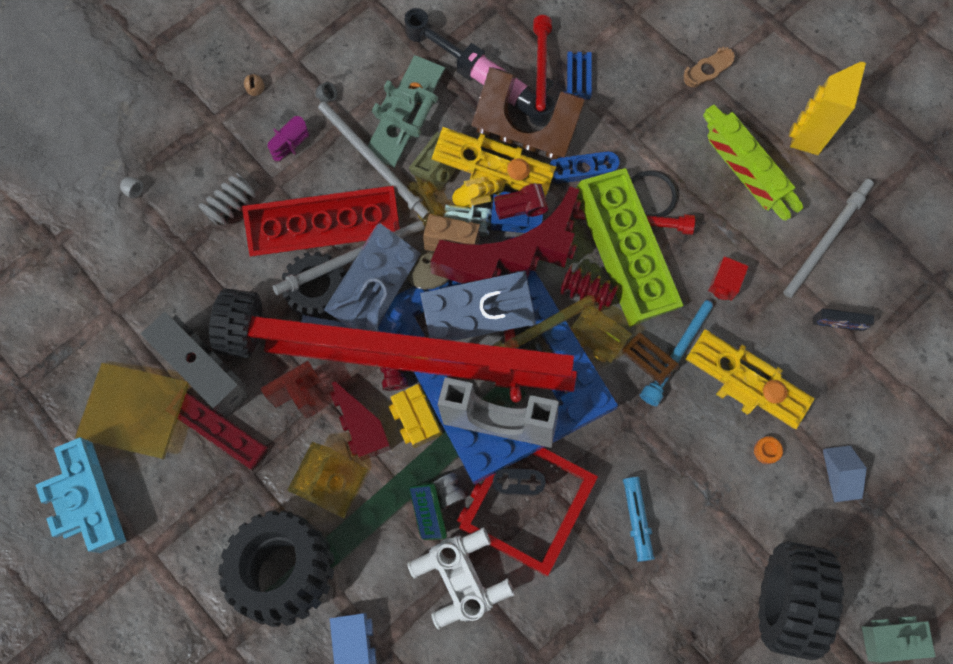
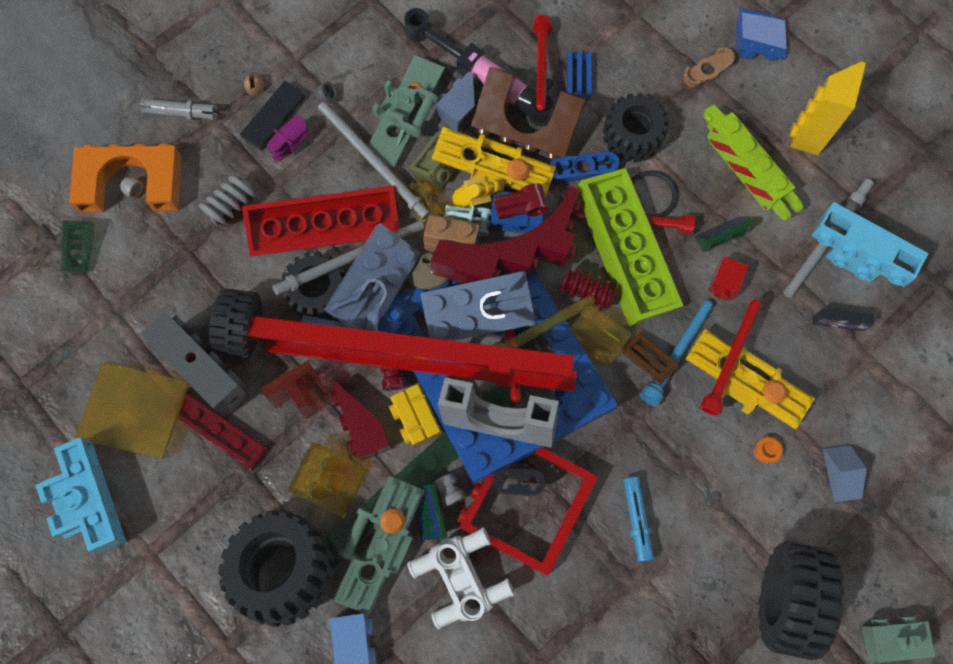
none -> clear green slope [61,220,95,273]
none -> orange arch [69,143,182,213]
none -> light grey pin [140,98,217,120]
none -> black tile [240,81,305,151]
none -> sand green piece [333,476,425,615]
none -> sand blue slope [436,72,475,132]
none -> black tyre [603,93,669,163]
none -> dark green slope [695,217,753,252]
none -> red piece [699,299,761,416]
none -> slope [736,7,787,61]
none -> medium azure piece [811,202,929,287]

